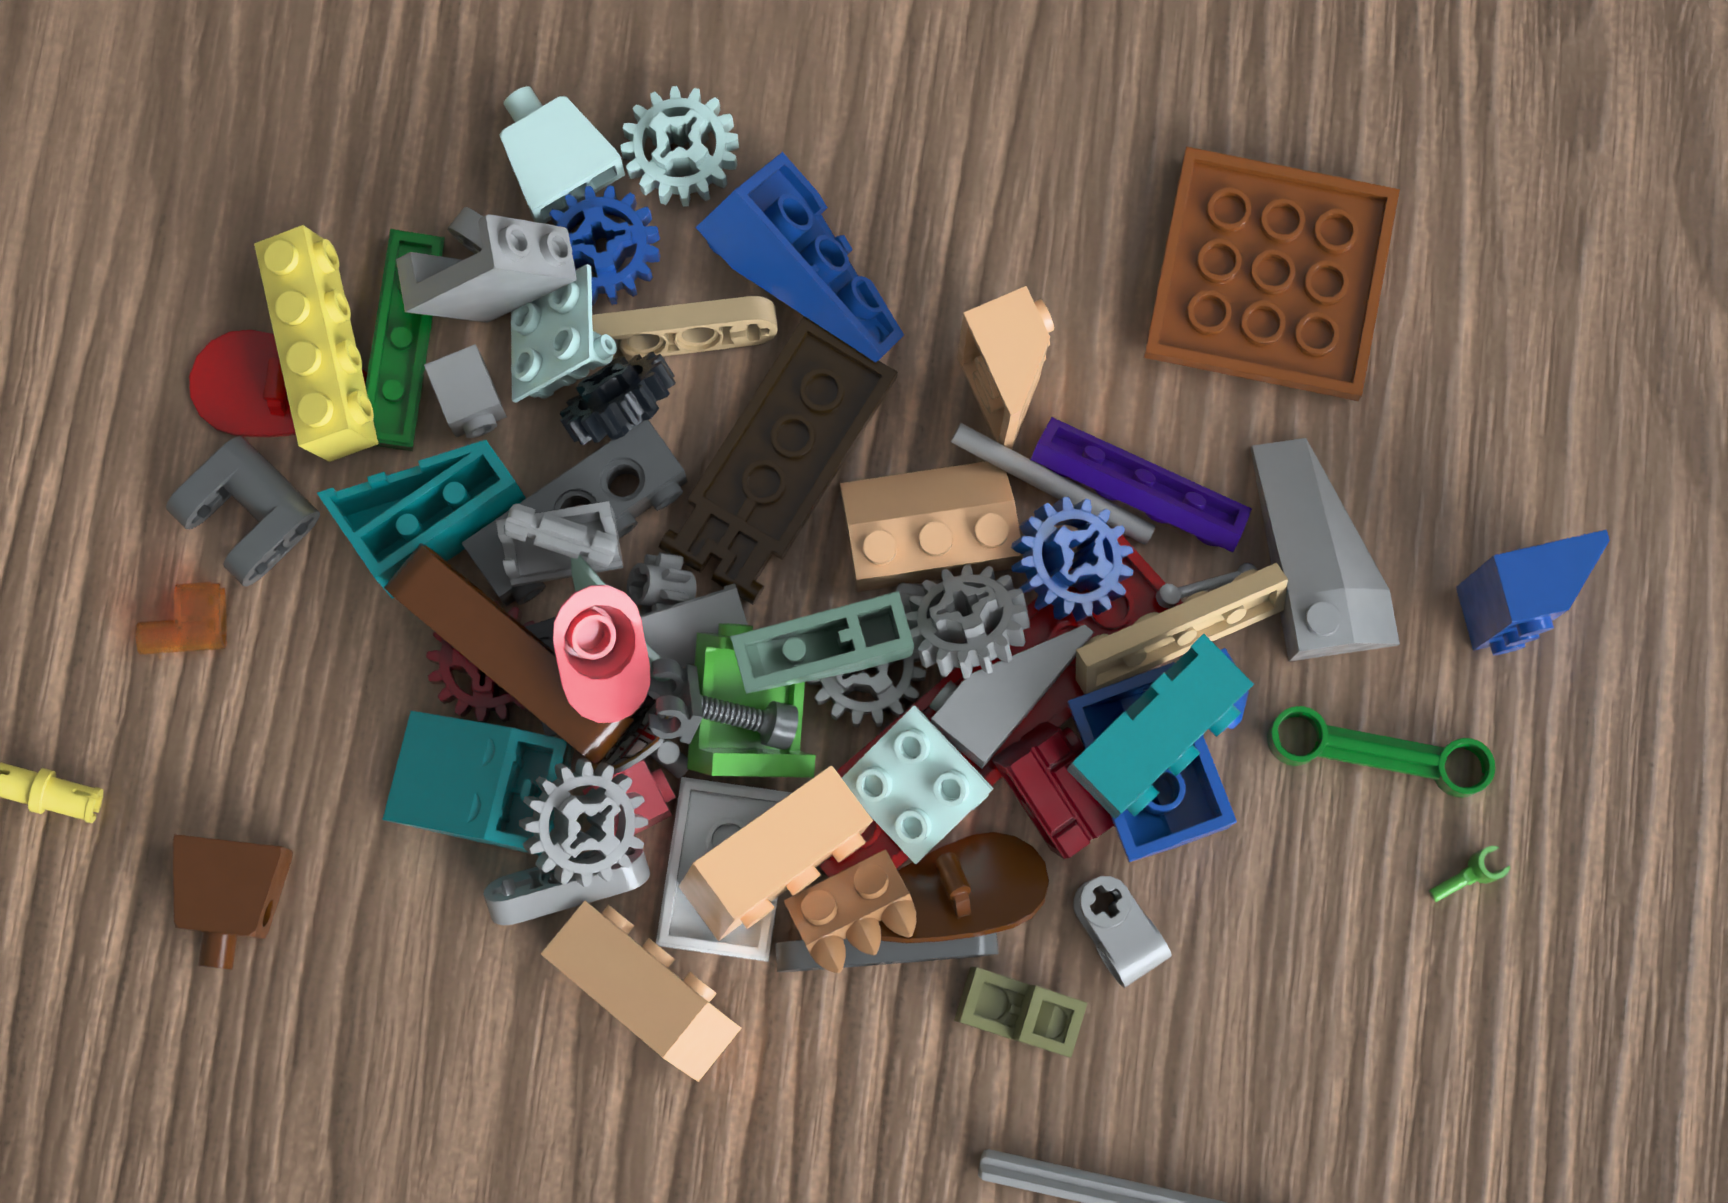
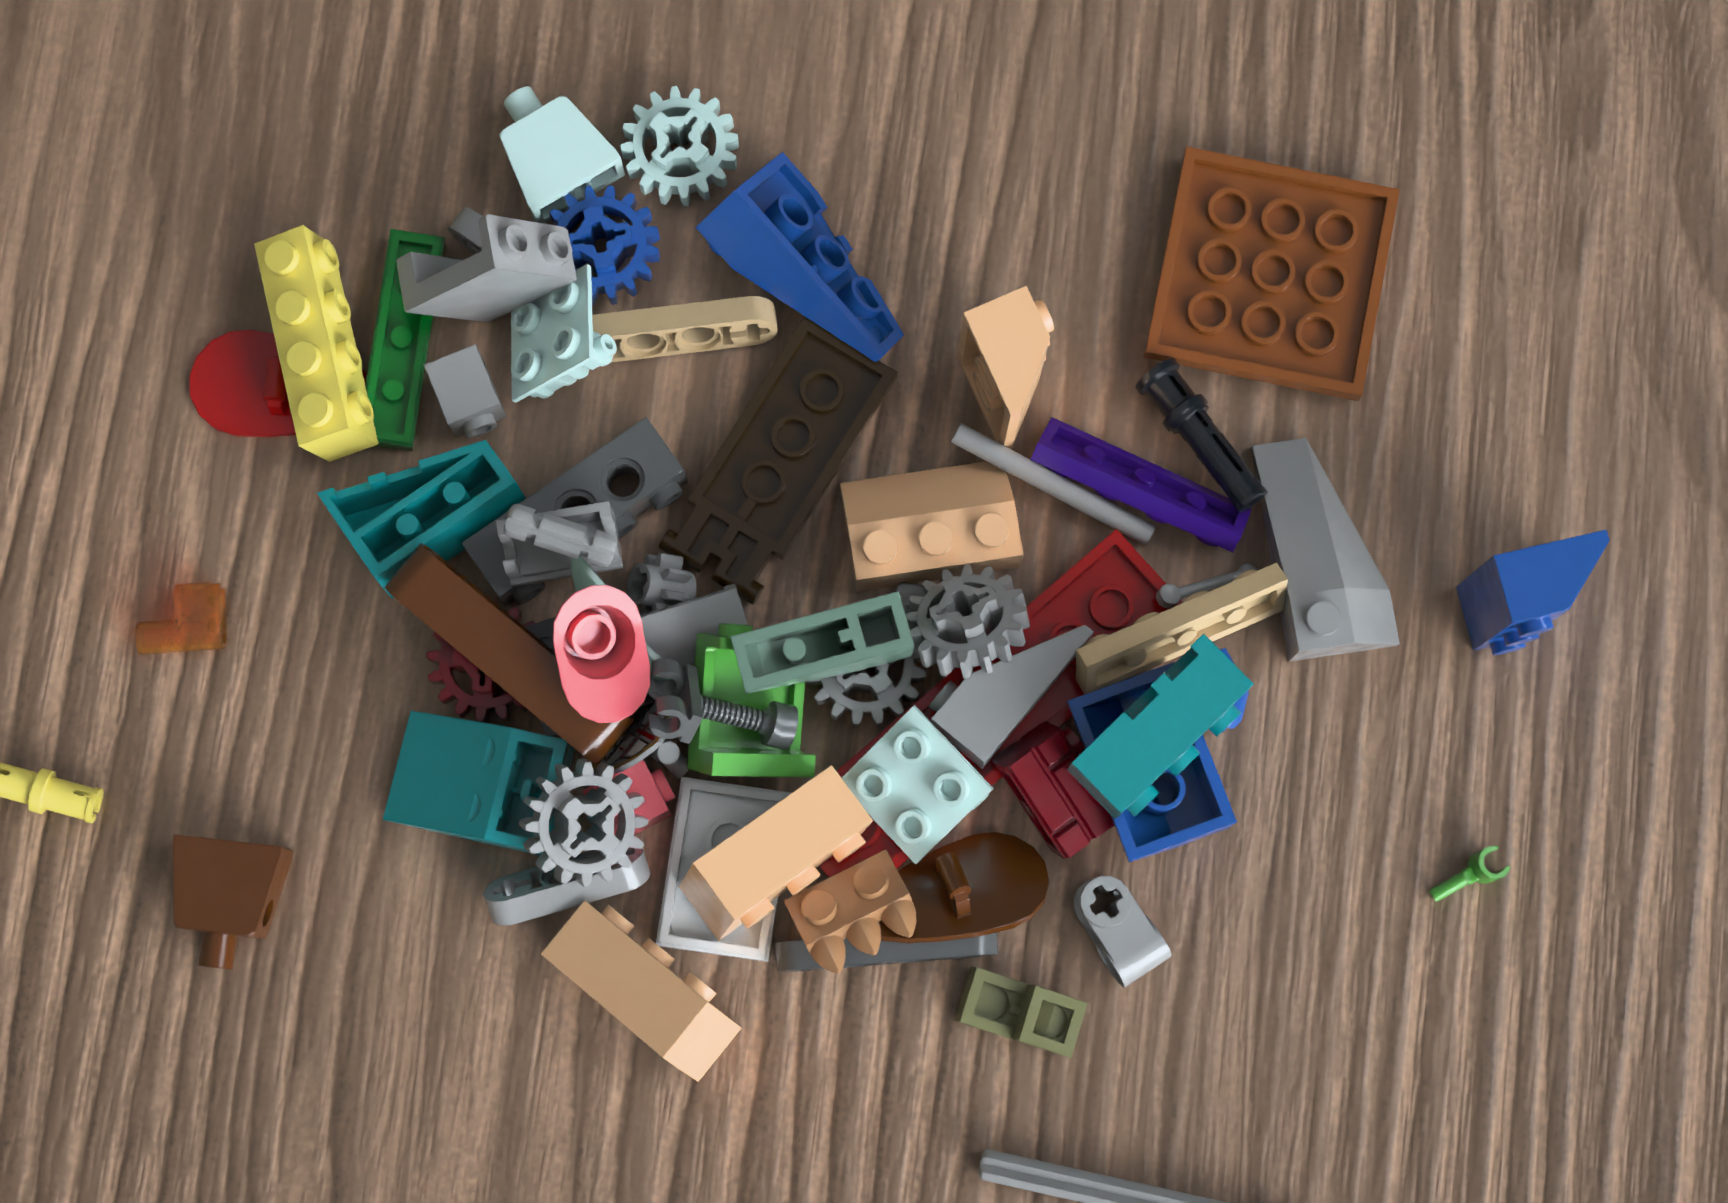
dark grey connector [166,436,320,587] -> none
black gear [560,352,676,445] -> none
gear [1011,497,1134,622] -> none
green piece [1267,706,1496,798] -> none
none -> black pin [1135,358,1268,514]

